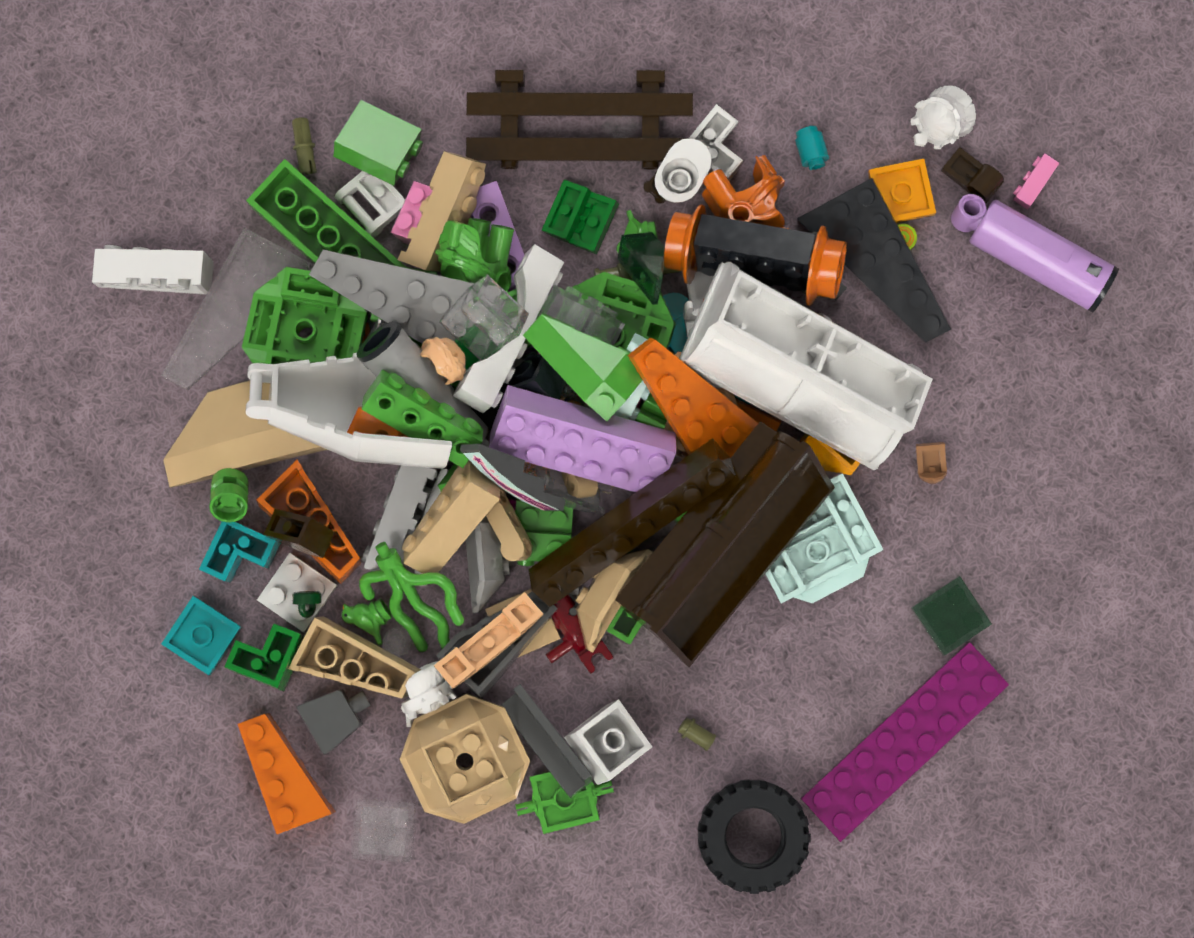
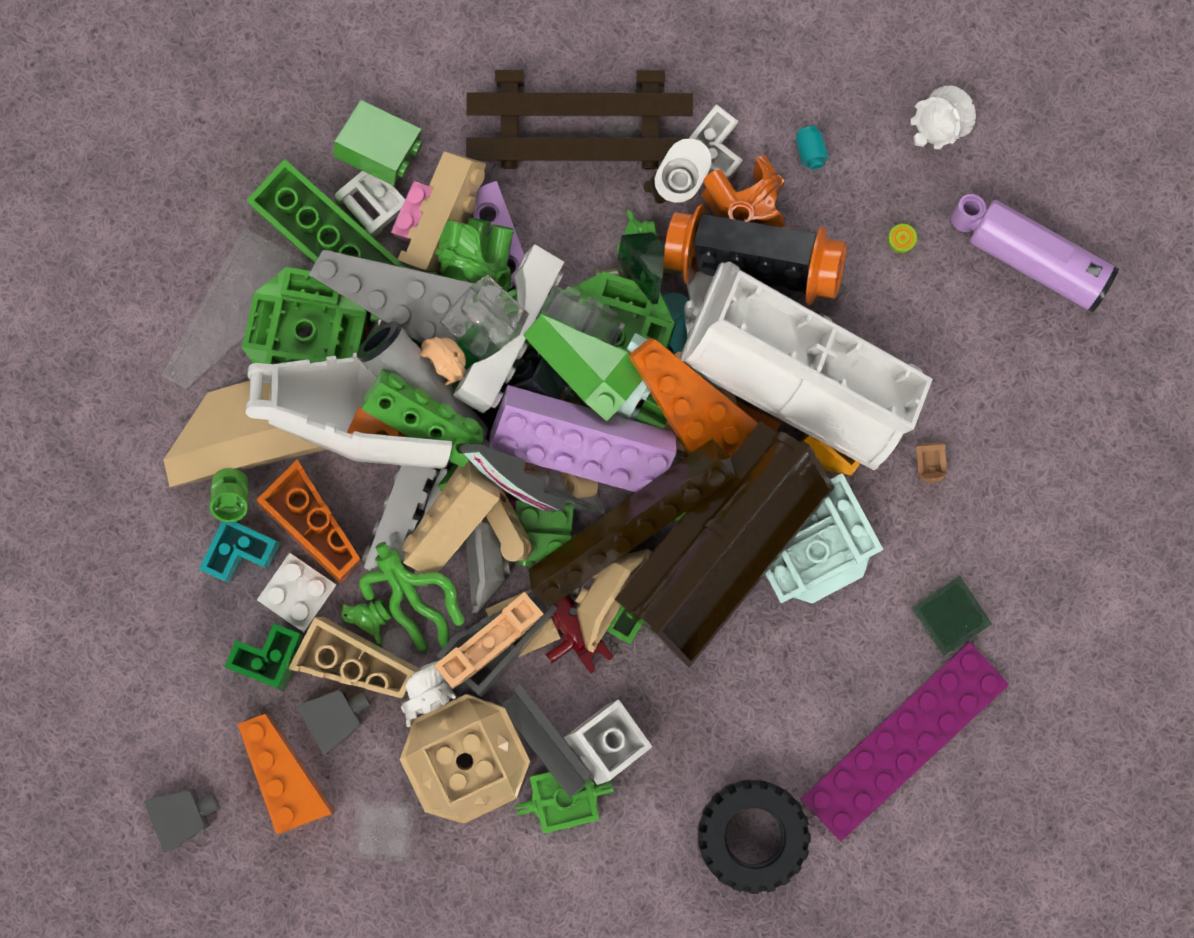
white wedge [92,245,213,295] -> none
teal plate [161,596,242,676] -> none
dark brown slope [263,509,335,558] -> none
olive axle [292,117,317,175] -> none
dark green tile [292,591,321,618] -> none
green slope [542,180,619,255] -> none
olive pin [677,717,716,751] -> none
black wing [797,178,952,343] -> none
light orange plate [868,159,936,223] -> none
dark brown plate [941,147,1004,204] -> none
bright pink piece [1013,154,1059,210] -> none
none -> dark grey torso [144,789,220,853]

